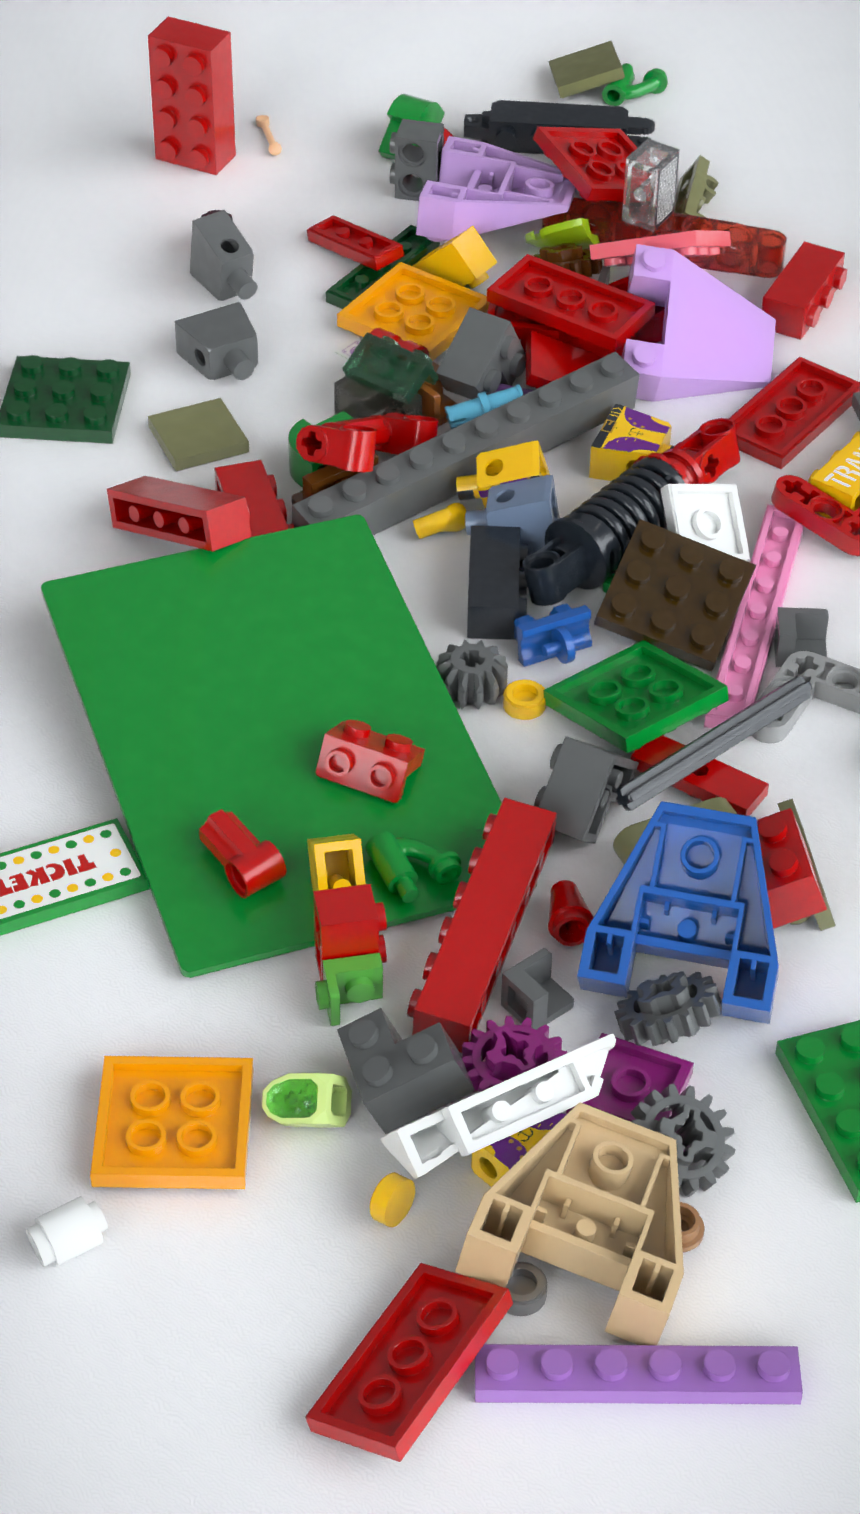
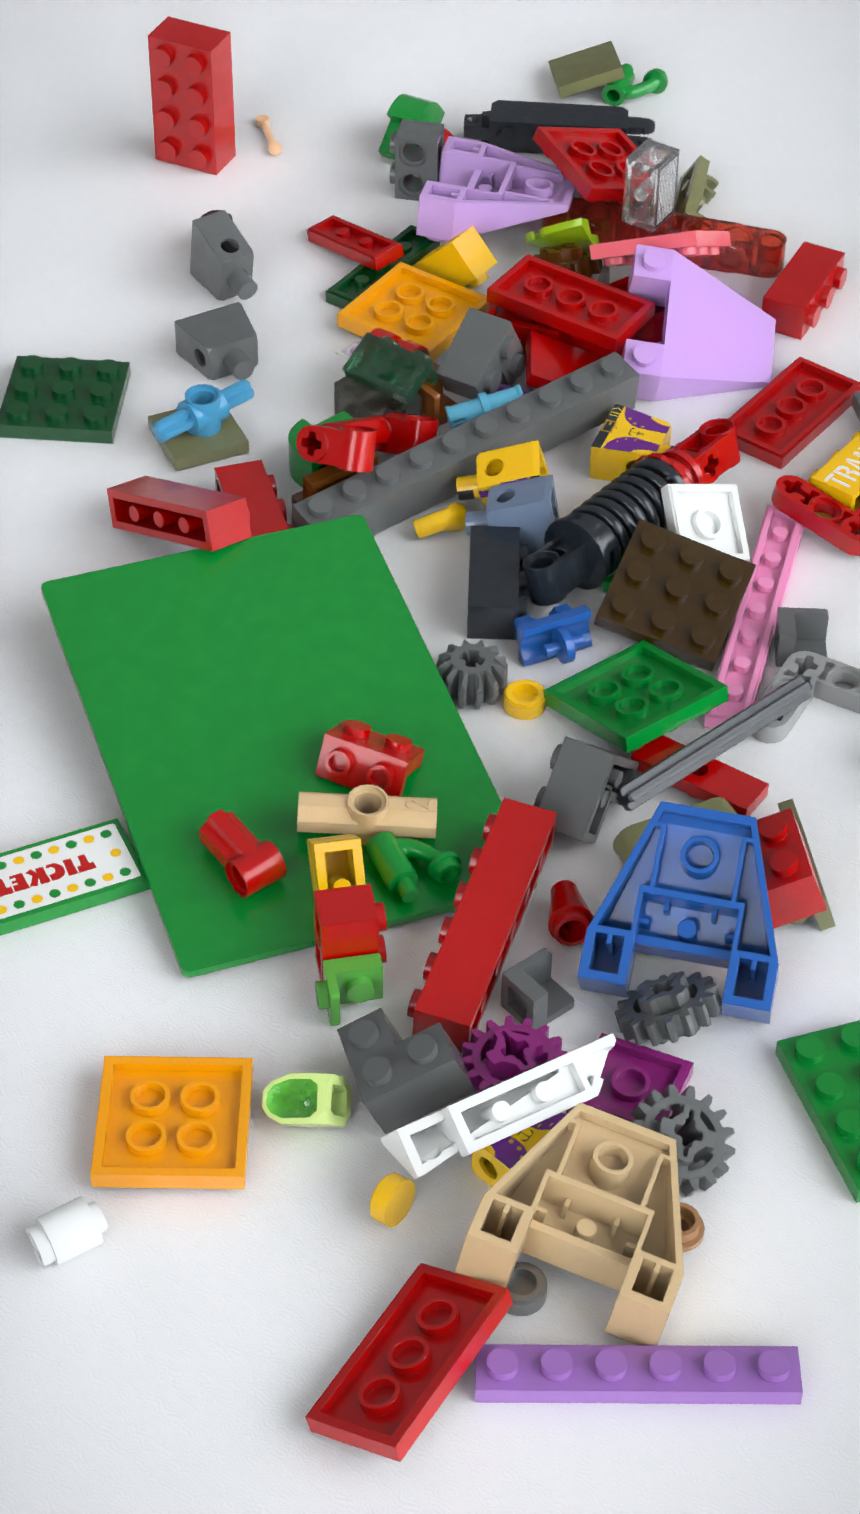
none -> dark azure axle [151,379,254,443]
none -> tan piece [297,784,437,846]

